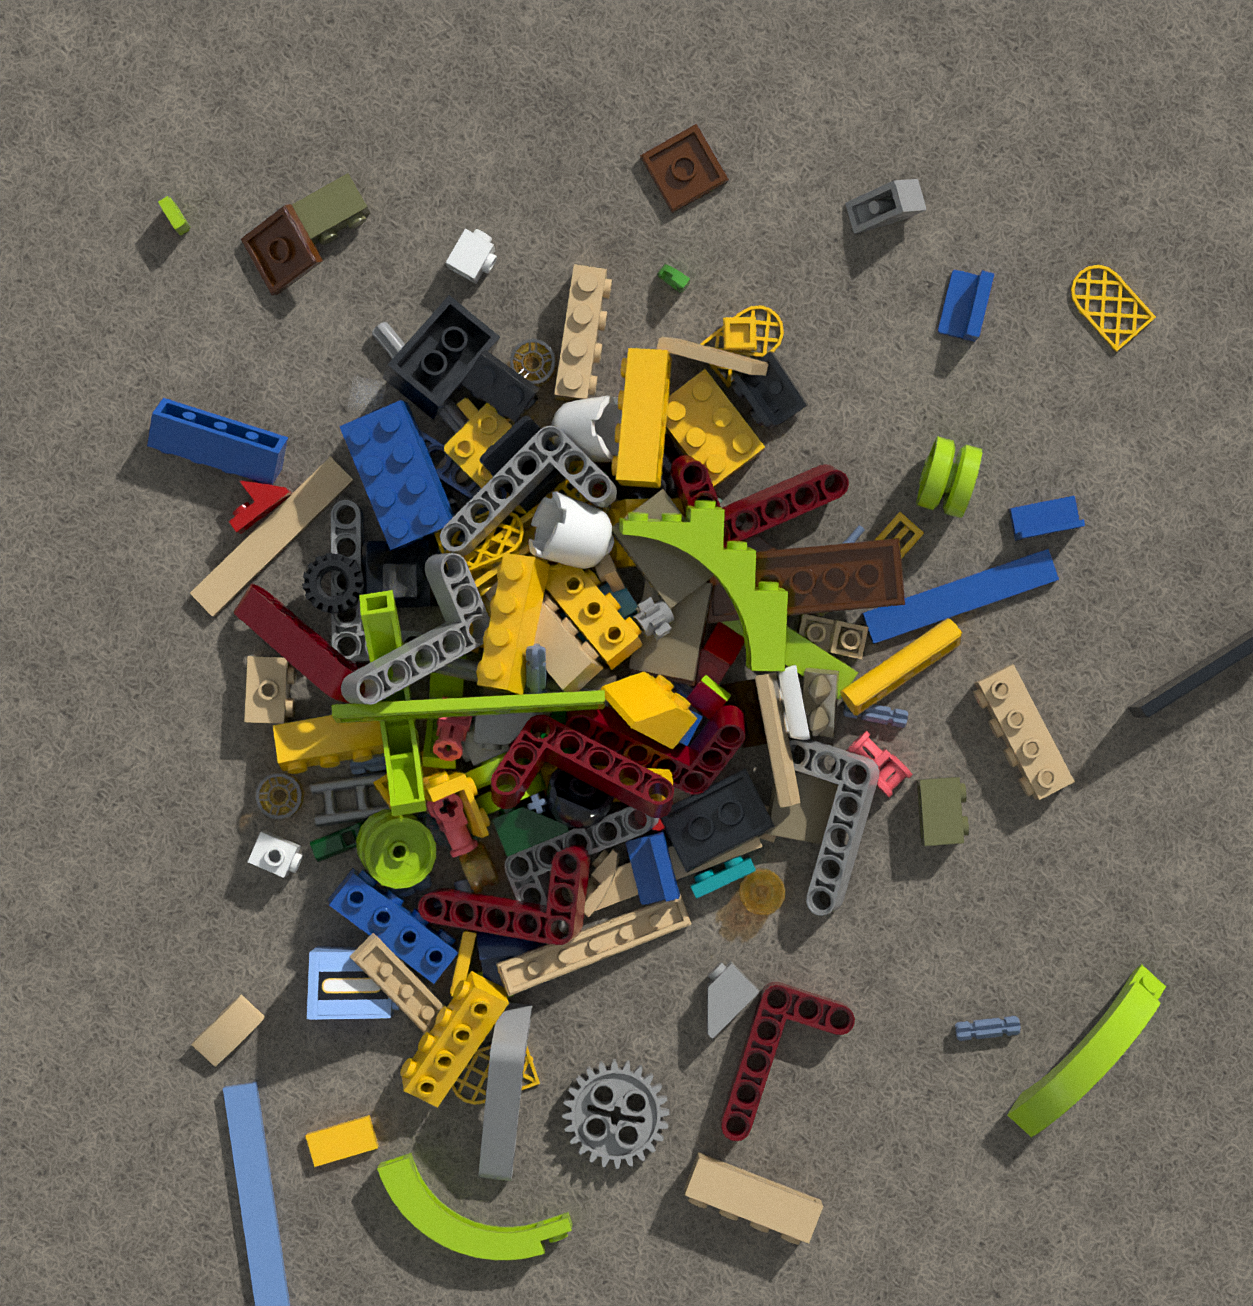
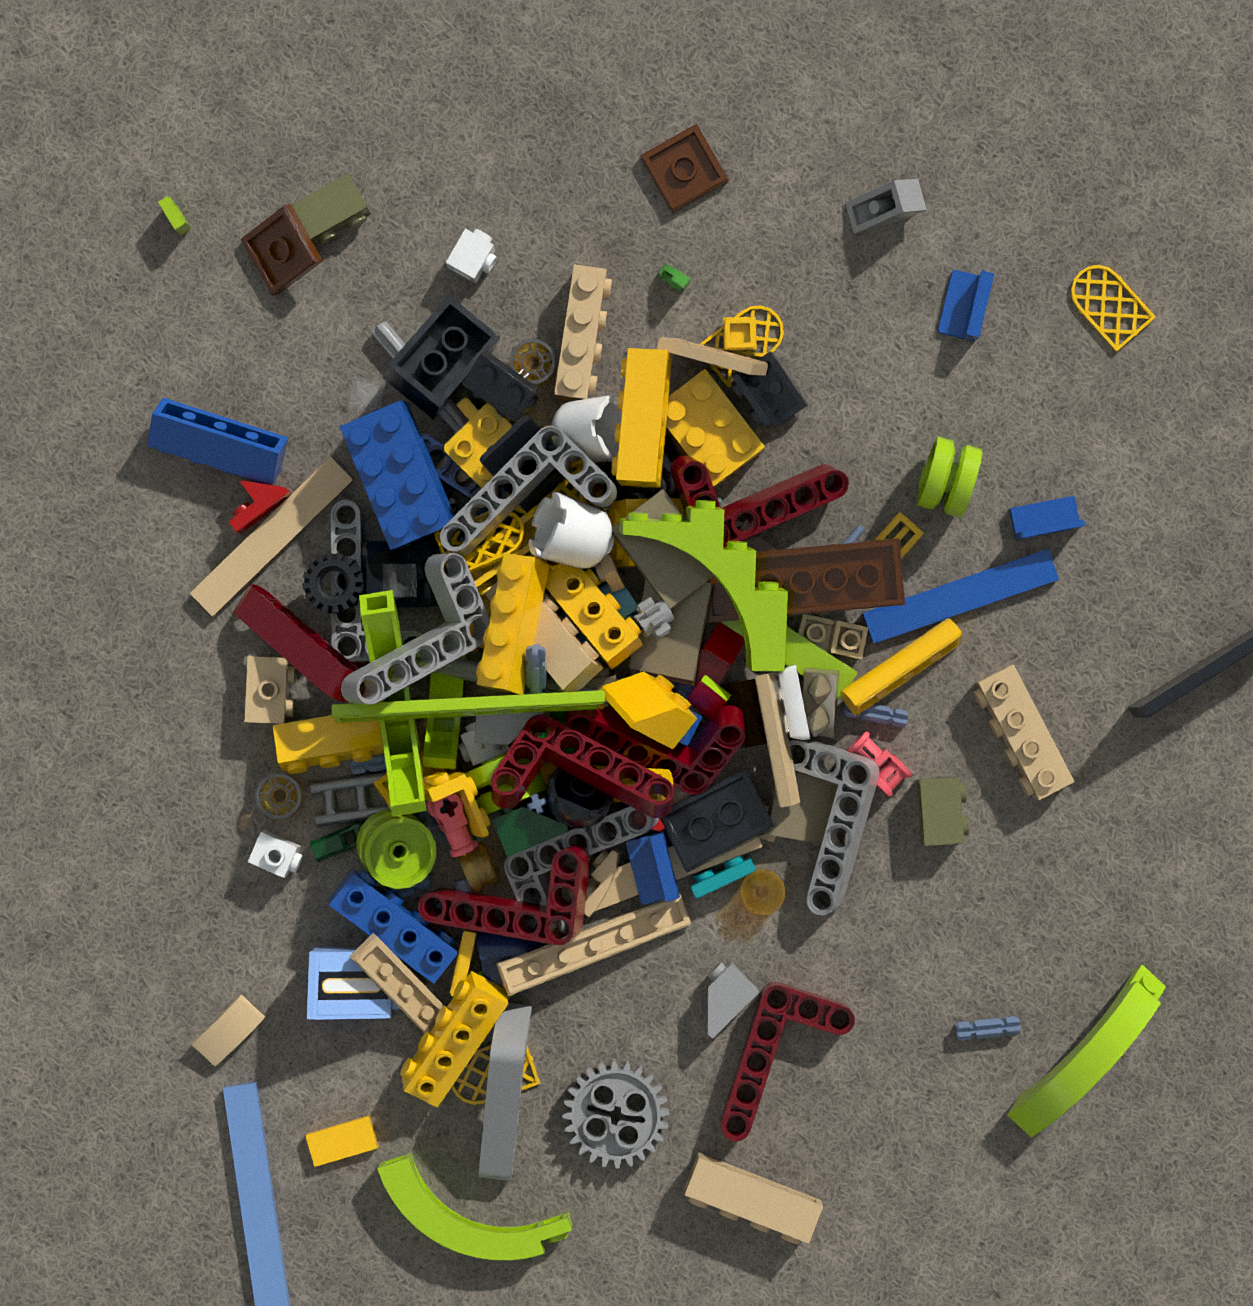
coral connector [433,696,473,761] -> none

